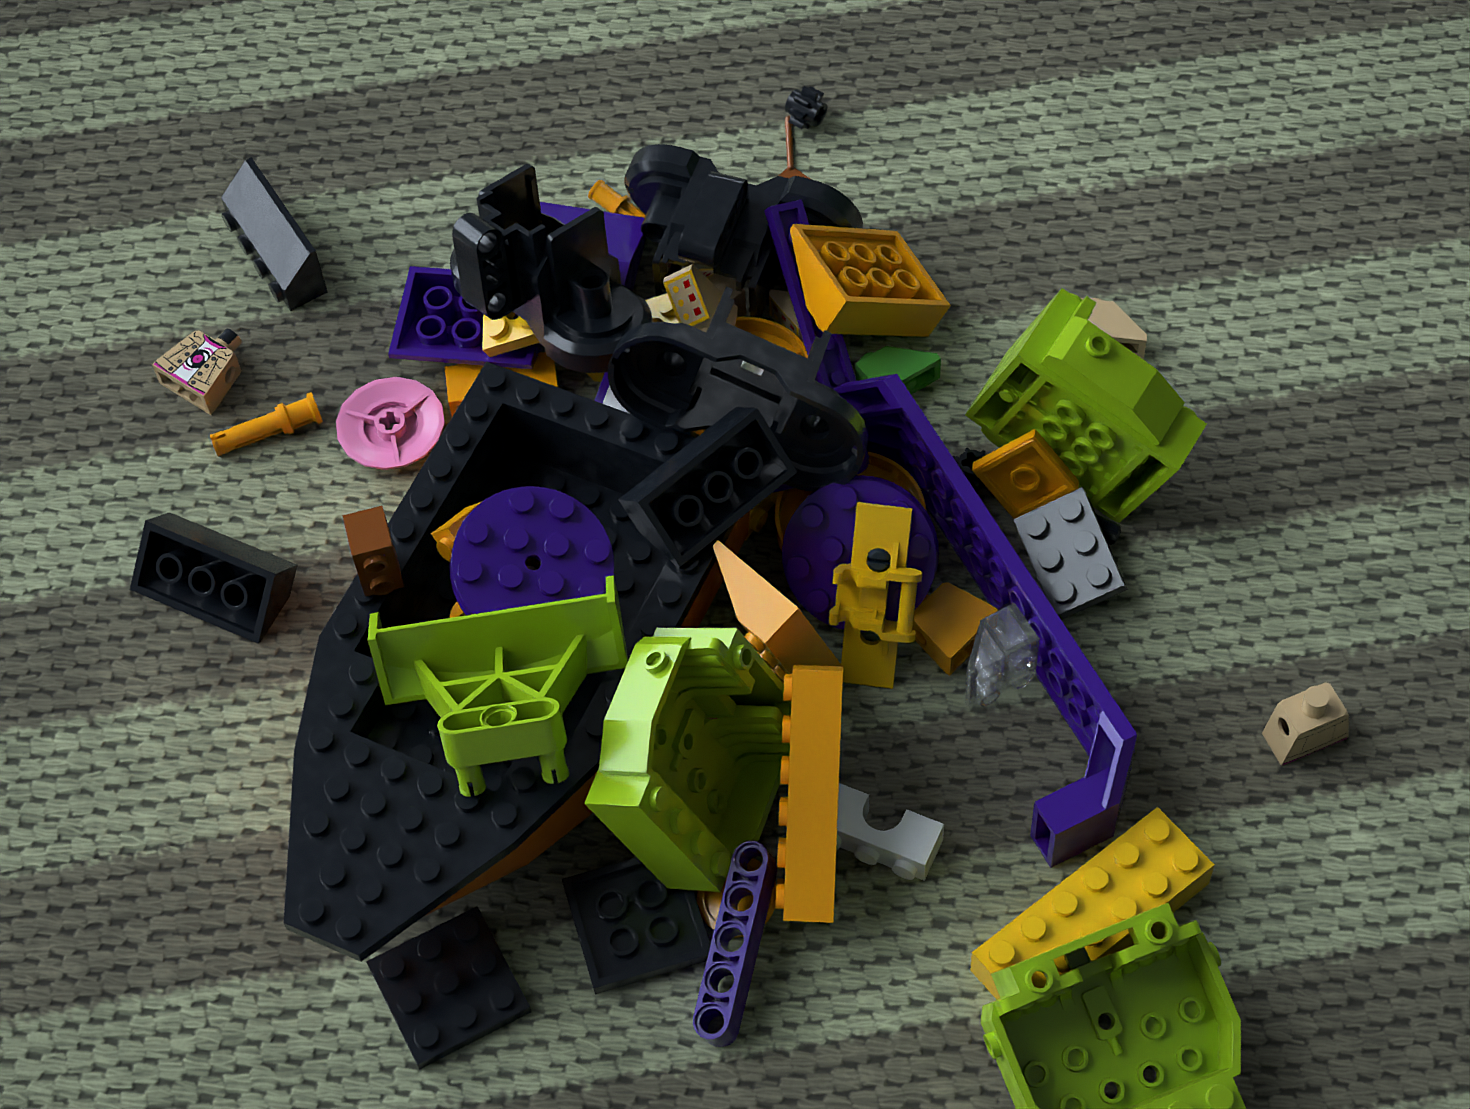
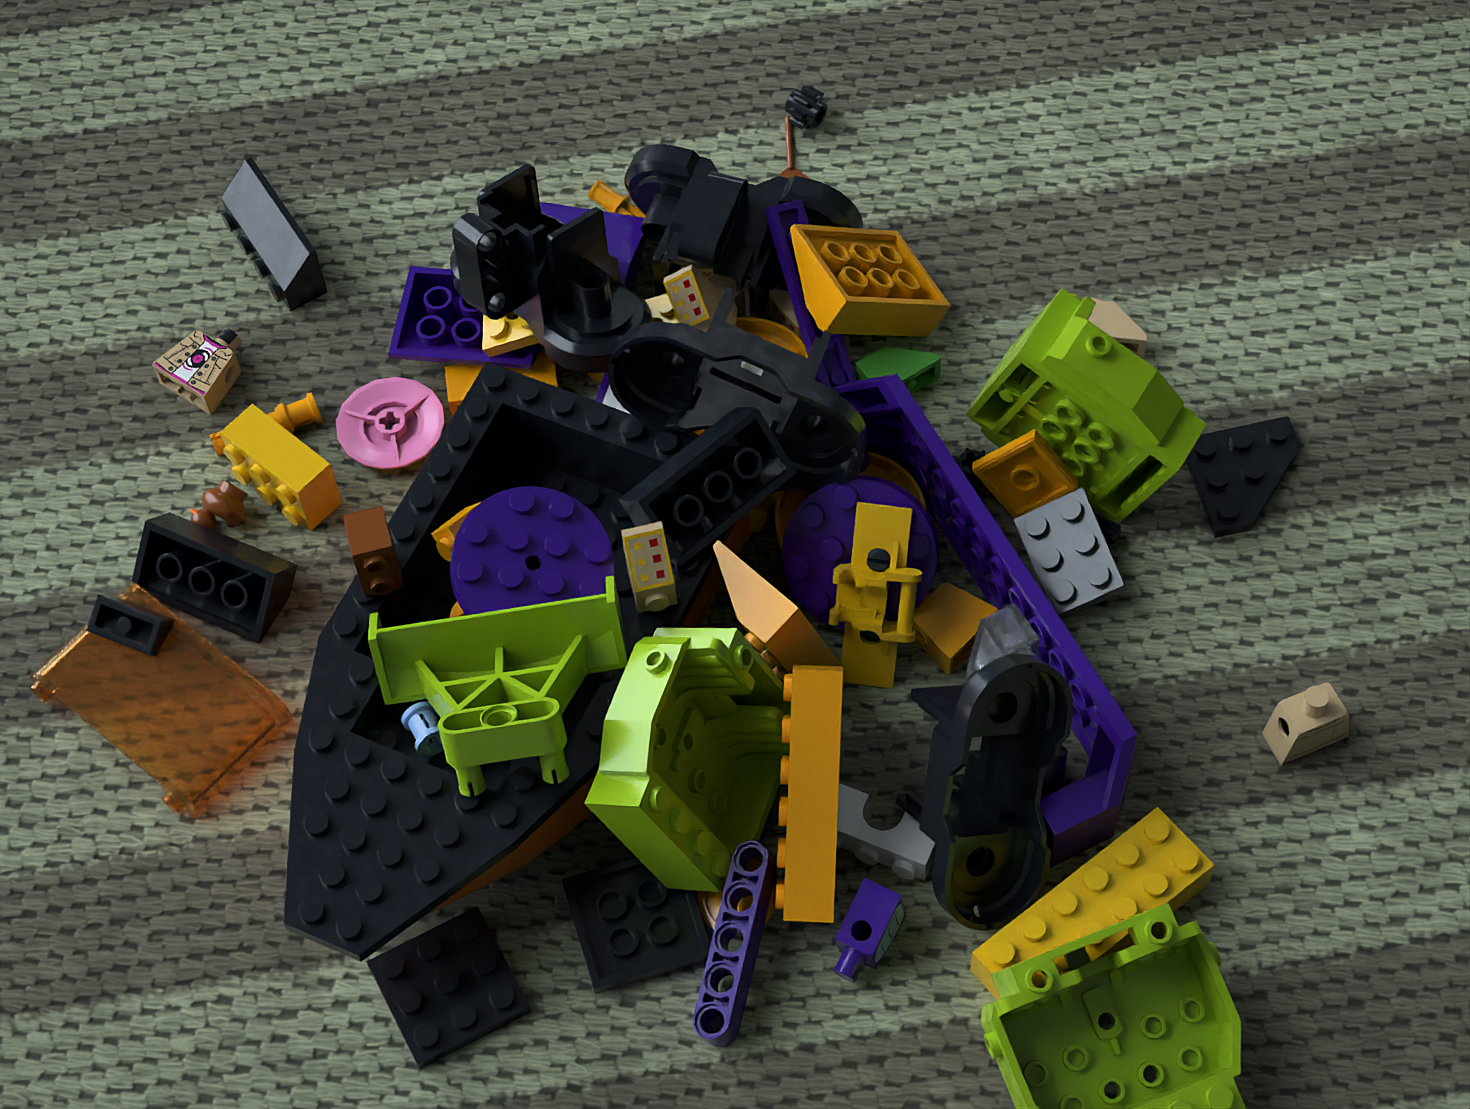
none -> clear orange windscreen [29,582,294,819]
none -> black slope [86,594,176,656]
none -> dark orange animal [190,479,248,530]
none -> yellow brick [220,404,343,531]
none -> light blue bush [401,701,444,756]
none -> tan slope [621,521,677,613]
none -> dark purple torso [833,877,907,983]
none -> black piece [896,654,1073,931]
none -> black plate [1185,416,1301,538]

